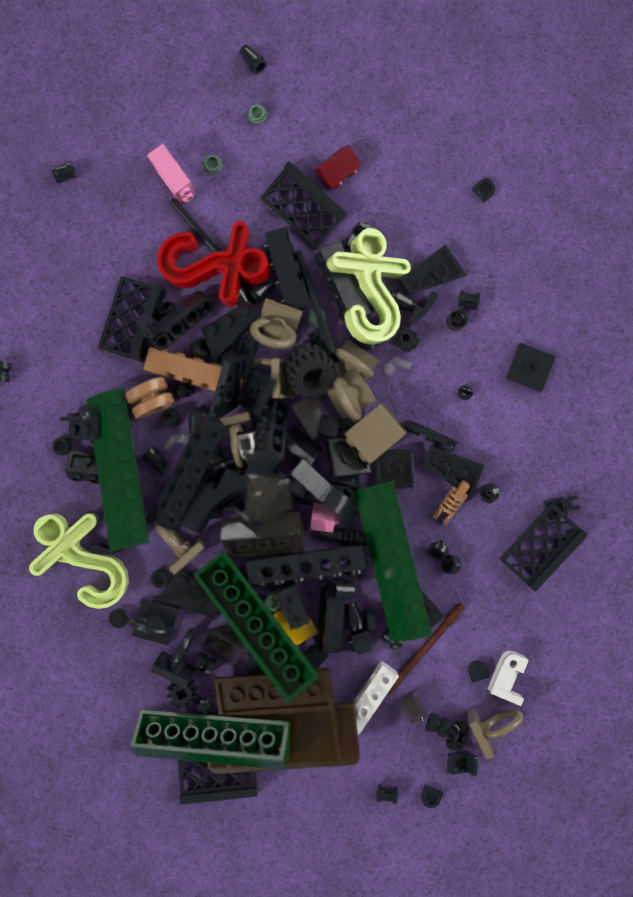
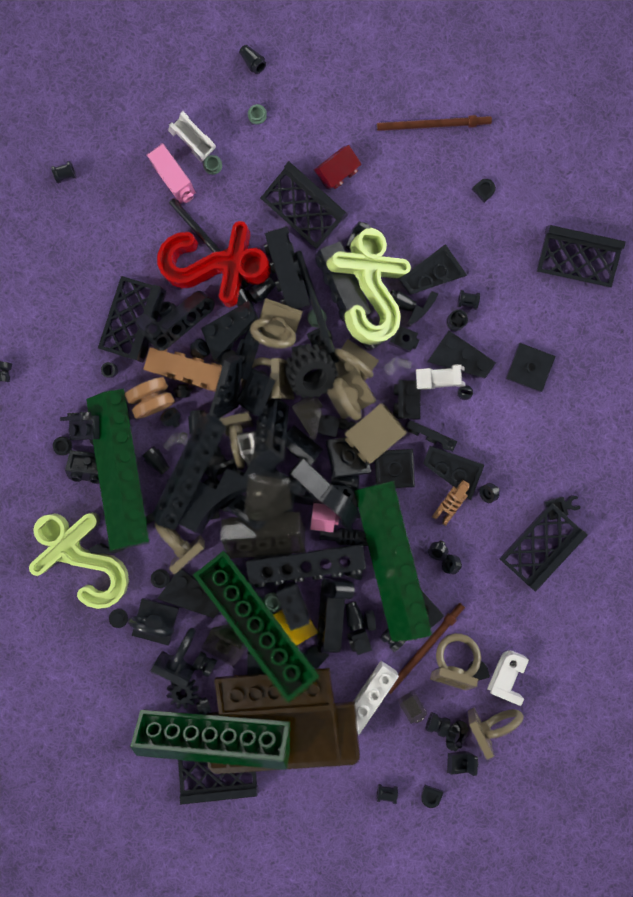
none -> black hinge [101,362,118,378]
none -> white piece [168,111,216,162]
none -> copper bar [377,115,492,131]
none -> black bracket [393,379,421,419]
none -> white piece [416,365,465,390]
none -> black wing [427,330,496,379]
none -> dark tan tile [430,633,481,691]
none -> black fence [536,225,626,288]

